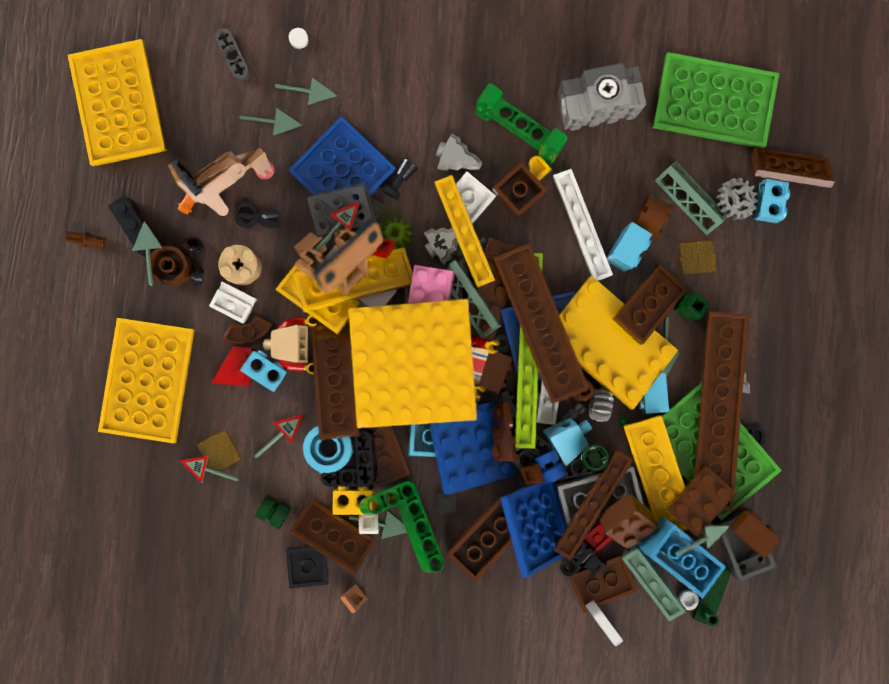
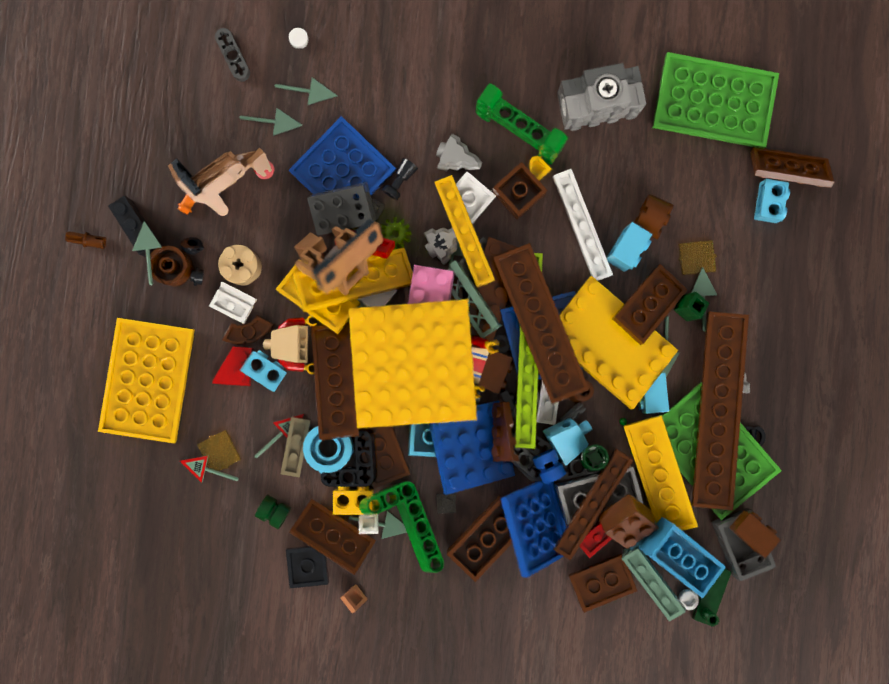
yellow plate [68,39,167,167] -> none
black piece [235,203,280,228] -> none
piece [315,201,360,251] -> none
reddish brown tile [520,462,545,486] -> none
black piece [560,540,607,577] -> none
beam [586,600,623,647] -> none
light grey gear [588,388,613,422] -> none
sand green fence [655,161,727,235] -> none
reddish brown plate [666,465,736,537] -> none
sand green piece [676,525,730,555] -> none
light grey gear [716,178,759,220] -> none
none -> dark tan plate [280,417,311,477]
none -> sand green piece [691,267,717,332]

